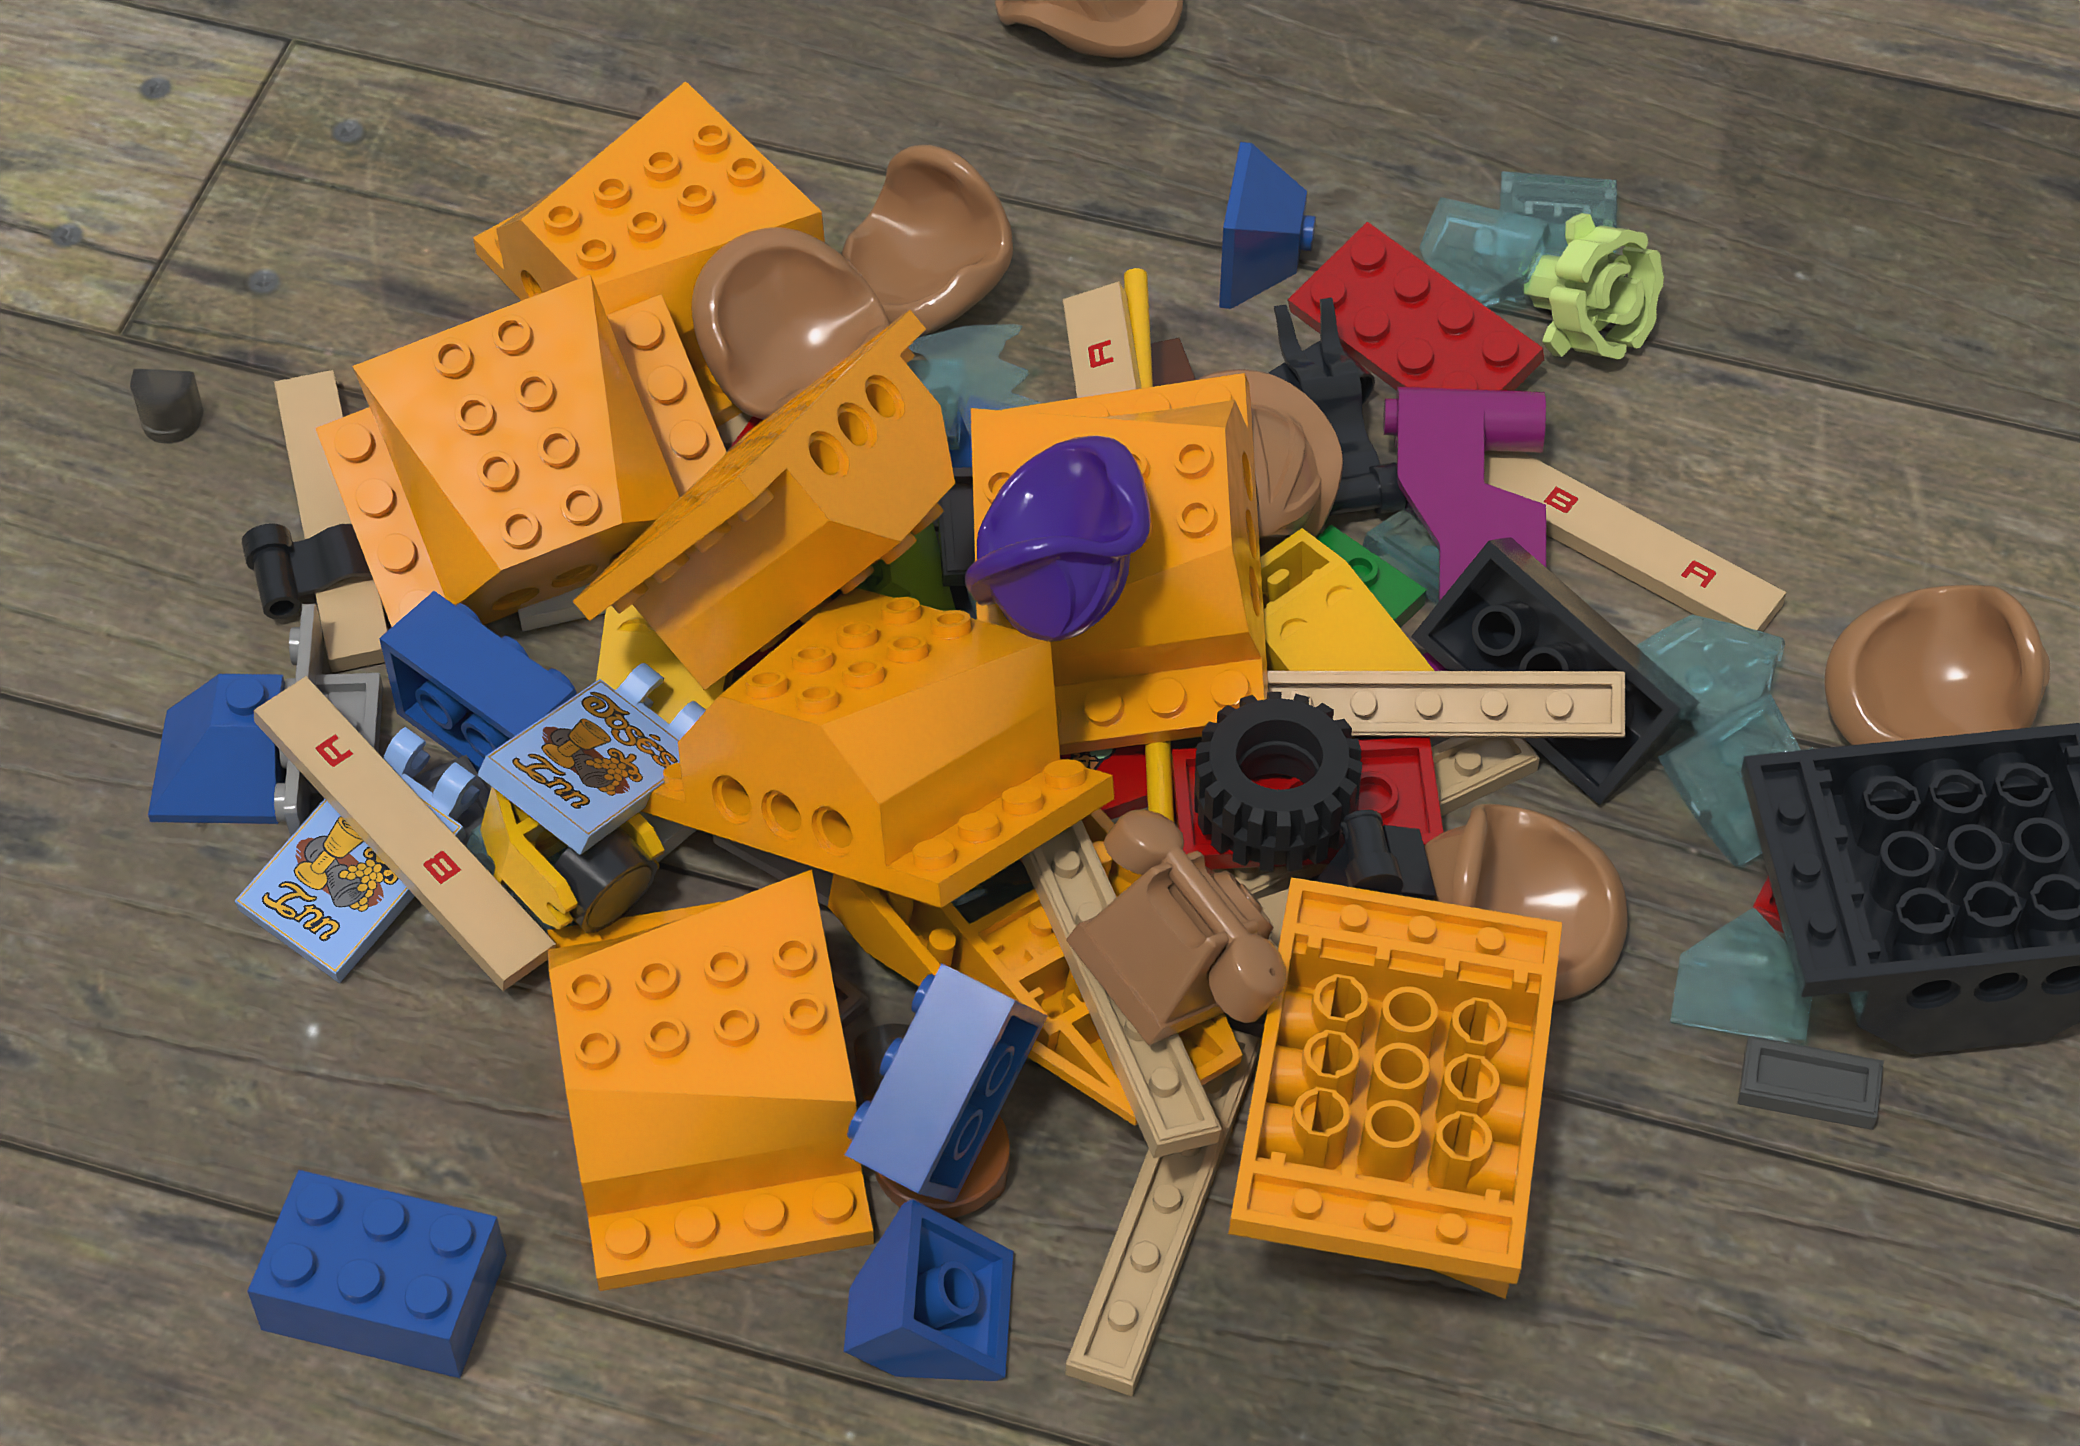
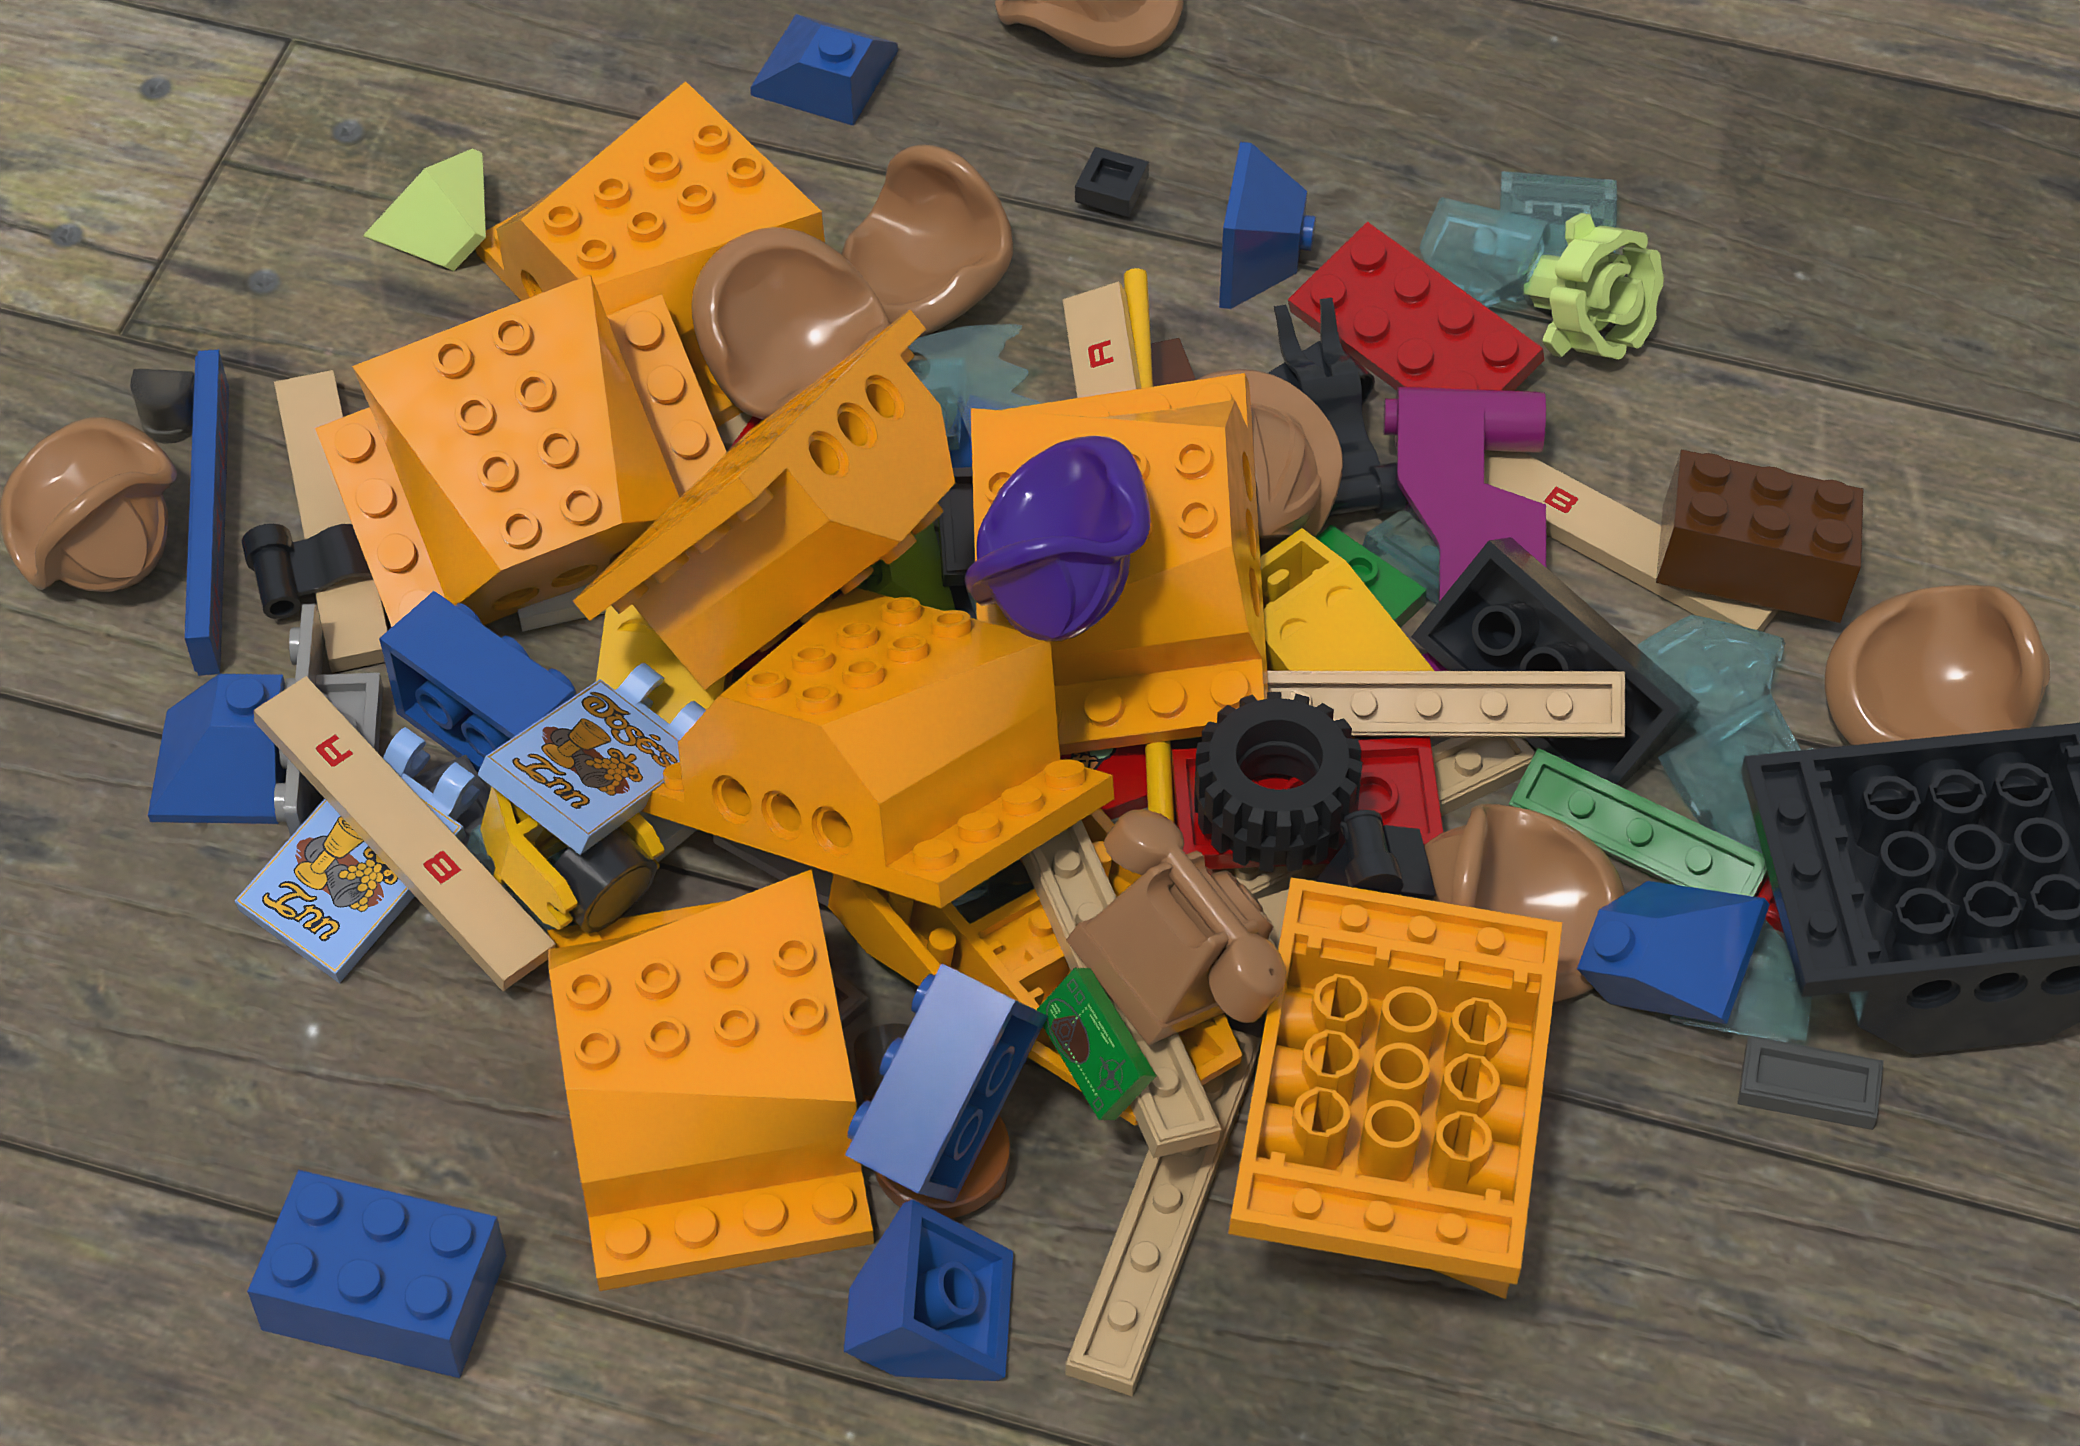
none -> medium nougat piece [0,417,177,592]
none -> blue tile [185,349,229,676]
none -> yellowish green slope [363,148,486,271]
none -> blue slope [750,14,898,126]
none -> green tile [1036,967,1157,1120]
none -> black plate [1075,147,1149,217]
none -> tile [1509,748,1768,897]
none -> blue slope [1577,881,1770,1024]
none -> reddish brown brick [1656,449,1864,623]

